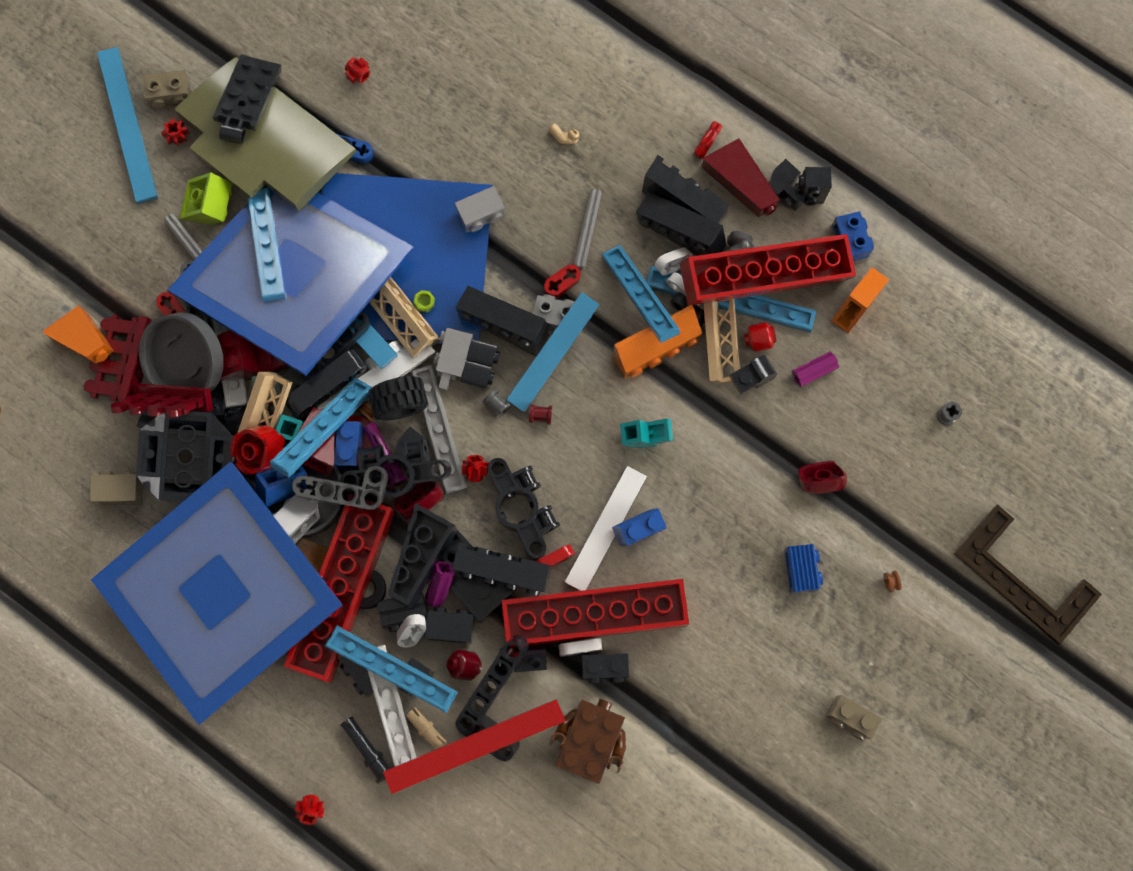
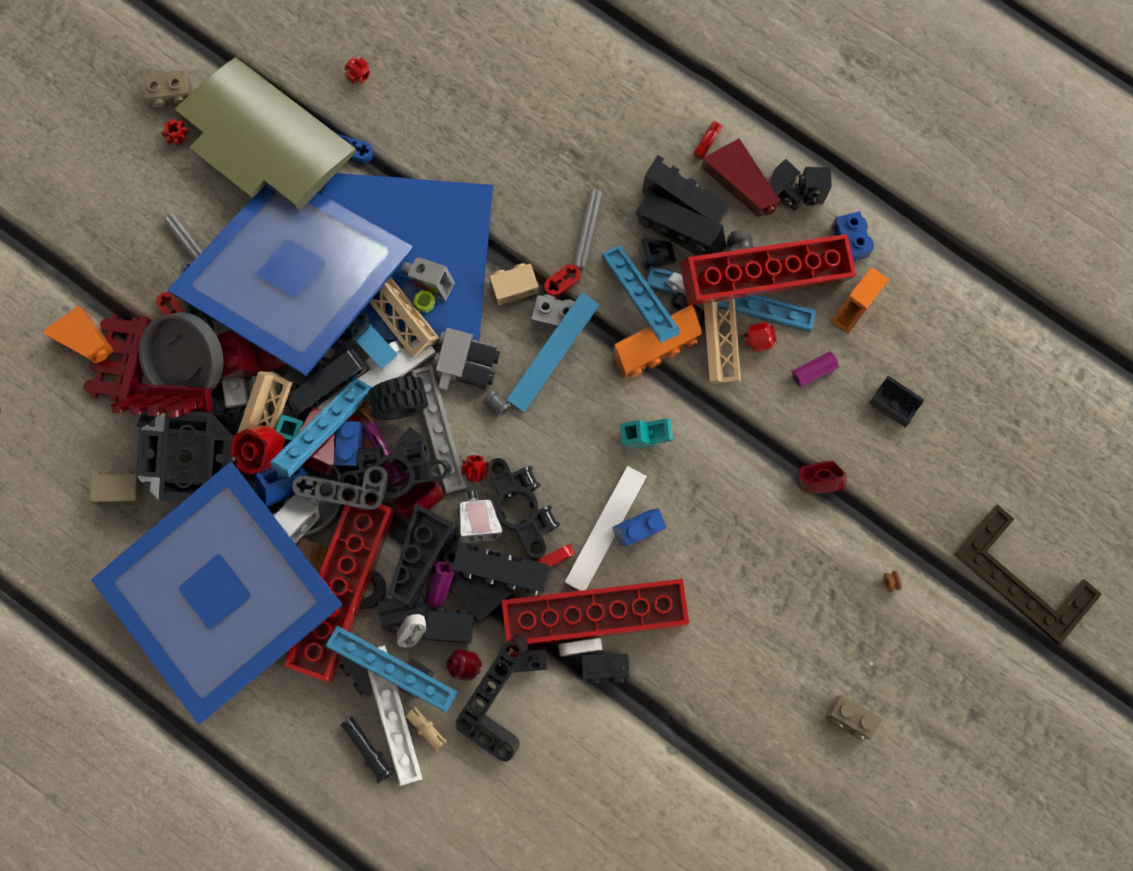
dark azure tile [97,47,158,204] -> none
lime slope [179,172,232,225] -> none
black hinge [213,55,282,145] -> none
dark azure tile [248,188,286,302] -> none
red gear [295,795,325,825] -> none
red tile [383,699,566,794] -> none
light grey brick [455,186,505,233] -> none
black wedge [456,286,549,357] -> none
dark red bush [529,403,553,425] -> none
tan arm [548,123,580,144] -> none
reddish brown torso [549,699,626,784] -> none
white beam [655,247,693,275] -> none
black brick [729,355,777,395] -> none
blue brick [784,544,823,594] -> none
dark grey bush [937,401,962,426] -> none
none -> light grey torso [401,257,455,301]
none -> torso [455,490,502,545]
none -> tan brick [490,263,539,306]
none -> black slope [639,238,676,270]
none -> black bracket [869,376,924,428]

